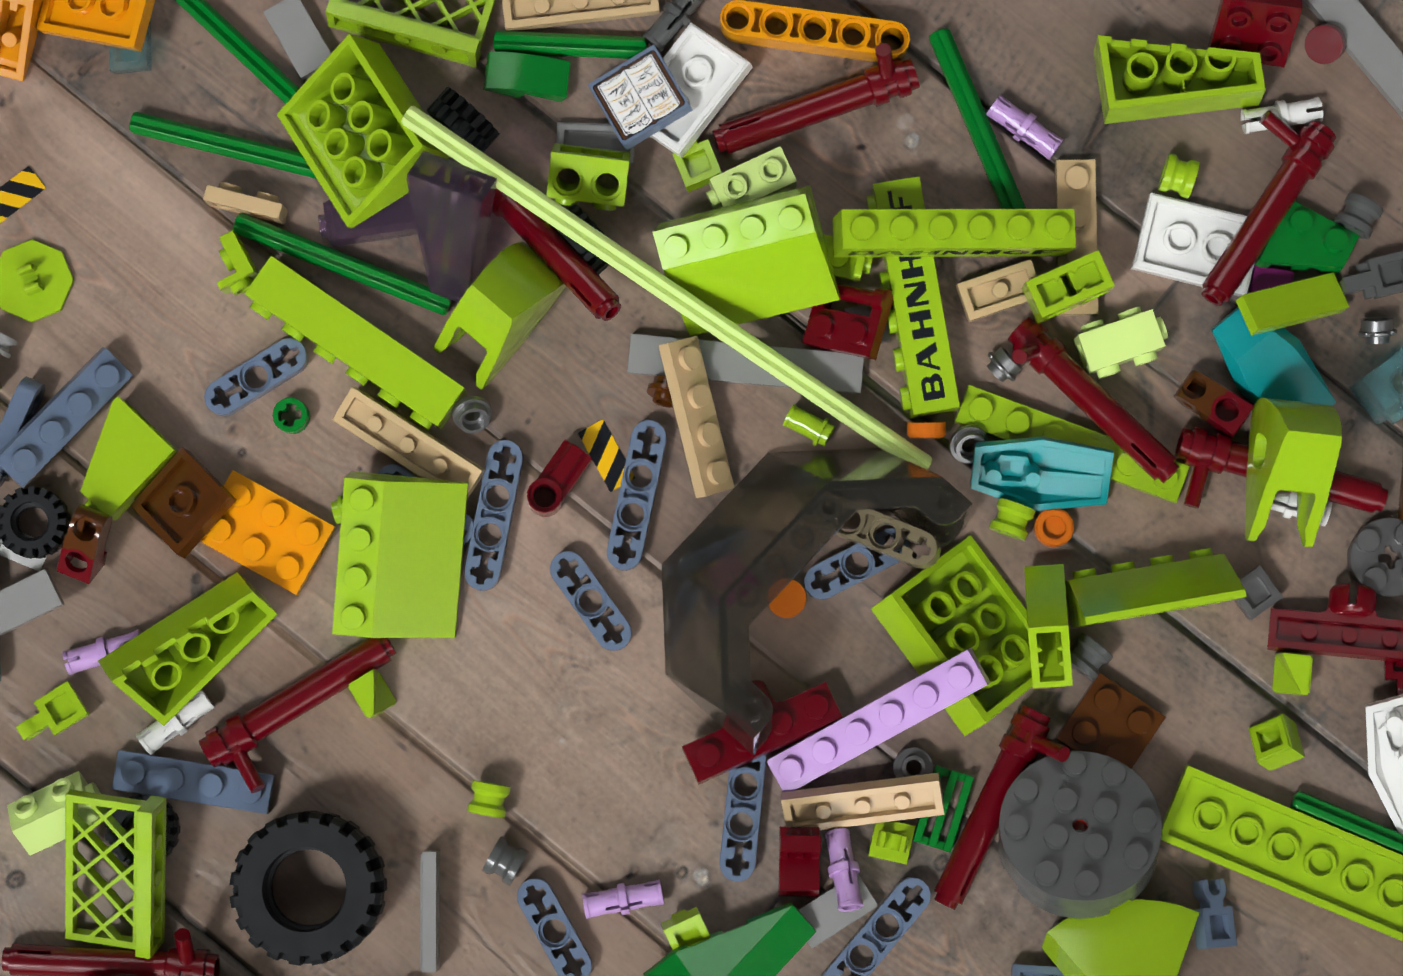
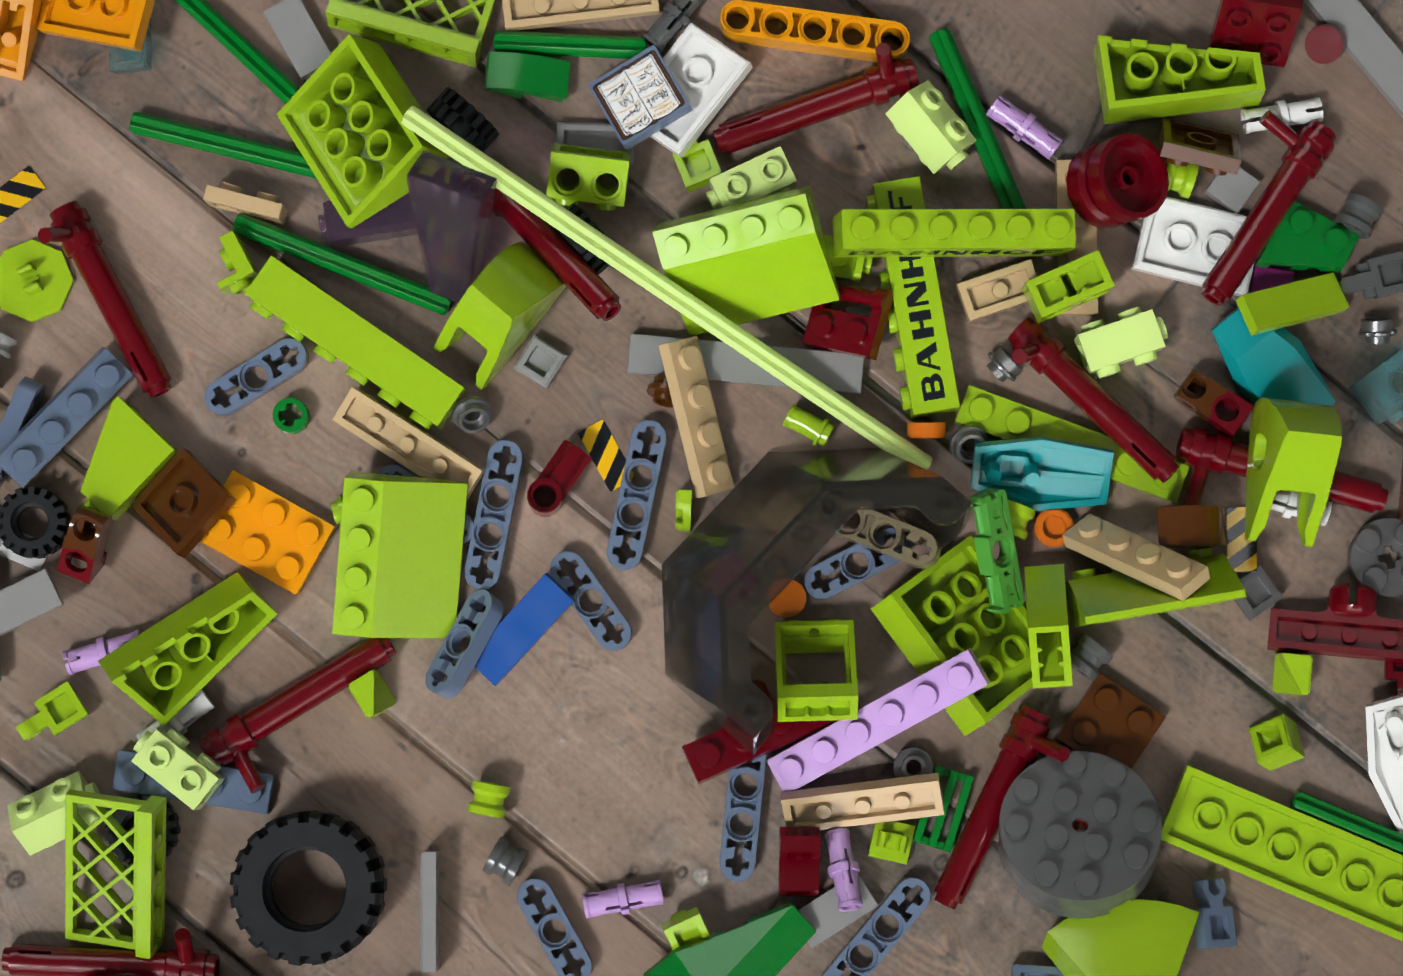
none -> dark red cylinder [38,201,172,399]
none -> yellowish green brick [131,728,225,810]
none -> sand blue beam [425,589,504,699]
none -> blue tile [475,573,576,686]
none -> light grey tile [513,335,568,389]
none -> lime tile [675,490,692,532]
none -> lime window [774,619,858,722]
none -> yellowish green brick [885,80,977,174]
none -> bright green piece [968,488,1024,614]
none -> tan plate [1063,513,1210,601]
none -> dark red wheel [1066,134,1169,228]
none -> reddish brown brick [1157,505,1226,549]
none -> plate [1159,117,1242,176]
none -> light grey tile [1204,167,1260,214]
none -> sticker [1227,507,1257,572]

